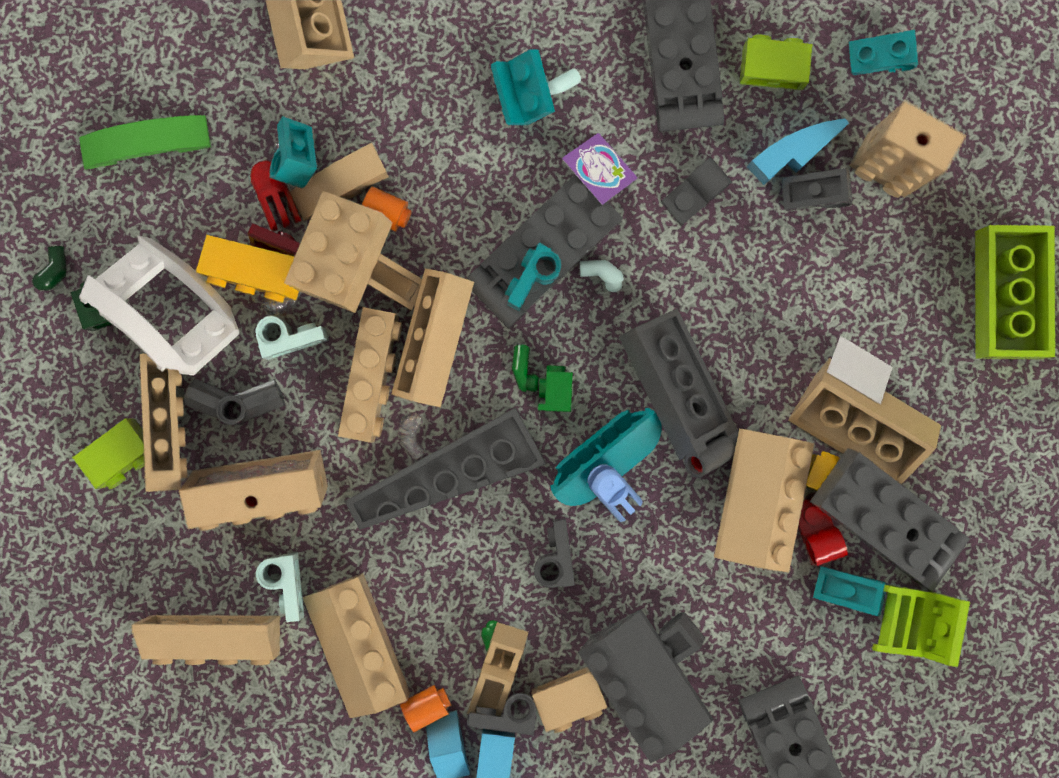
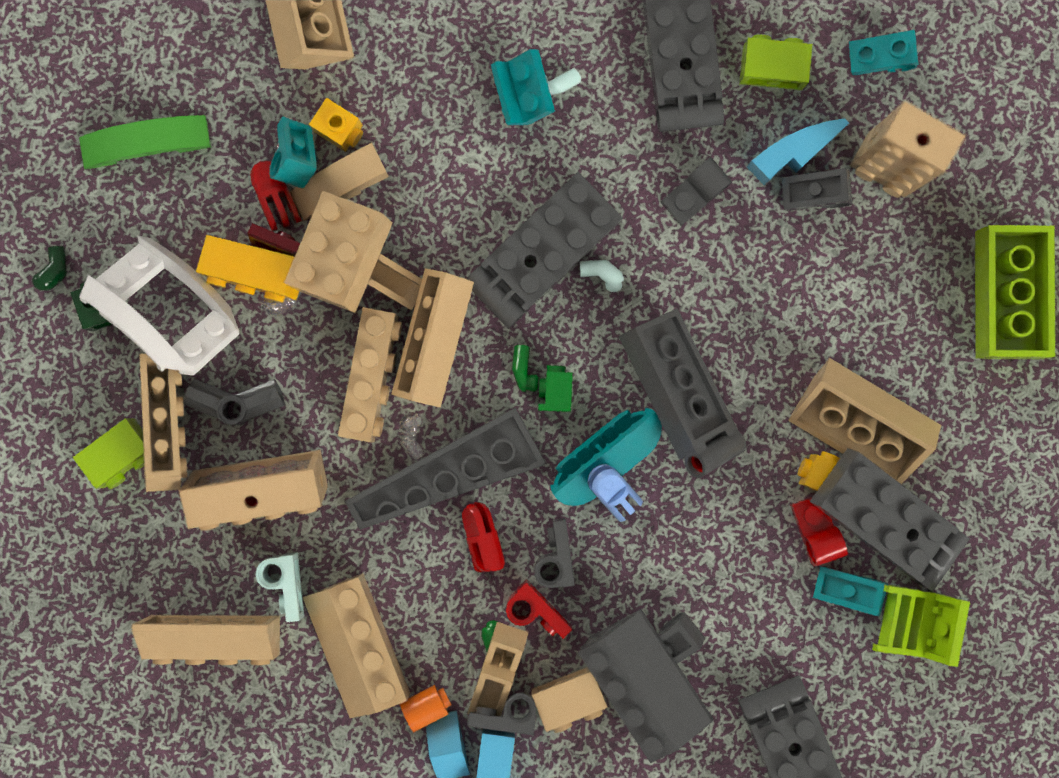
light aqua plate [255,316,329,360] -> none
orange brick [362,186,412,232] -> none
teal plate [505,243,561,311] -> none
sticker [562,133,638,205] -> none
tan slope [714,428,814,572] -> none
white sticker [827,336,892,405] -> none
none -> yellow brick [309,97,363,152]
none -> red arm [462,502,505,573]
none -> red plate [506,579,572,639]

